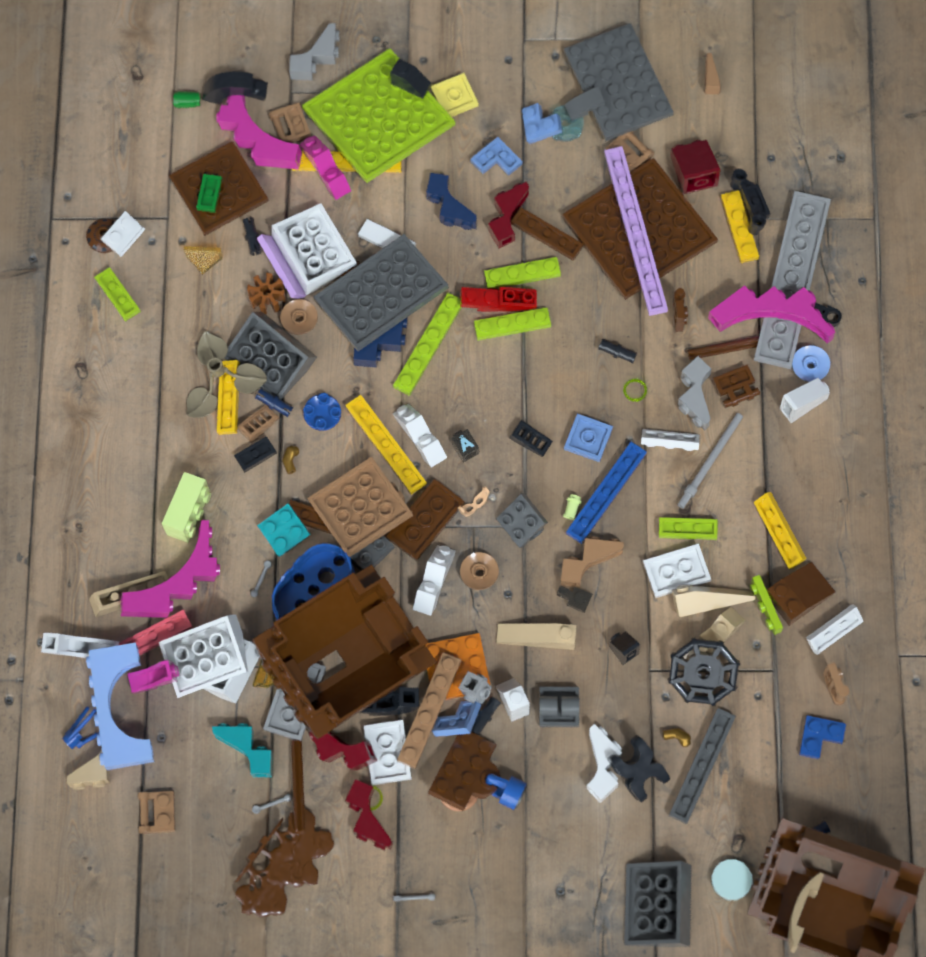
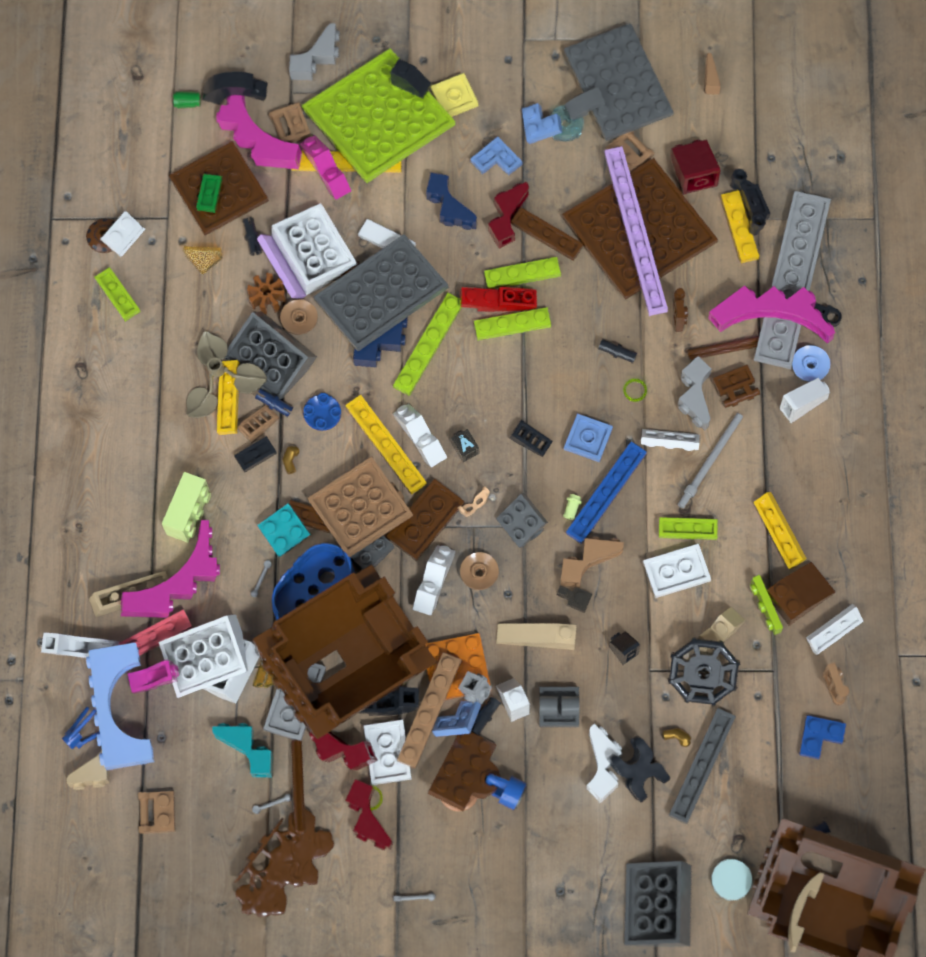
tan slope [672,585,756,617] -> none

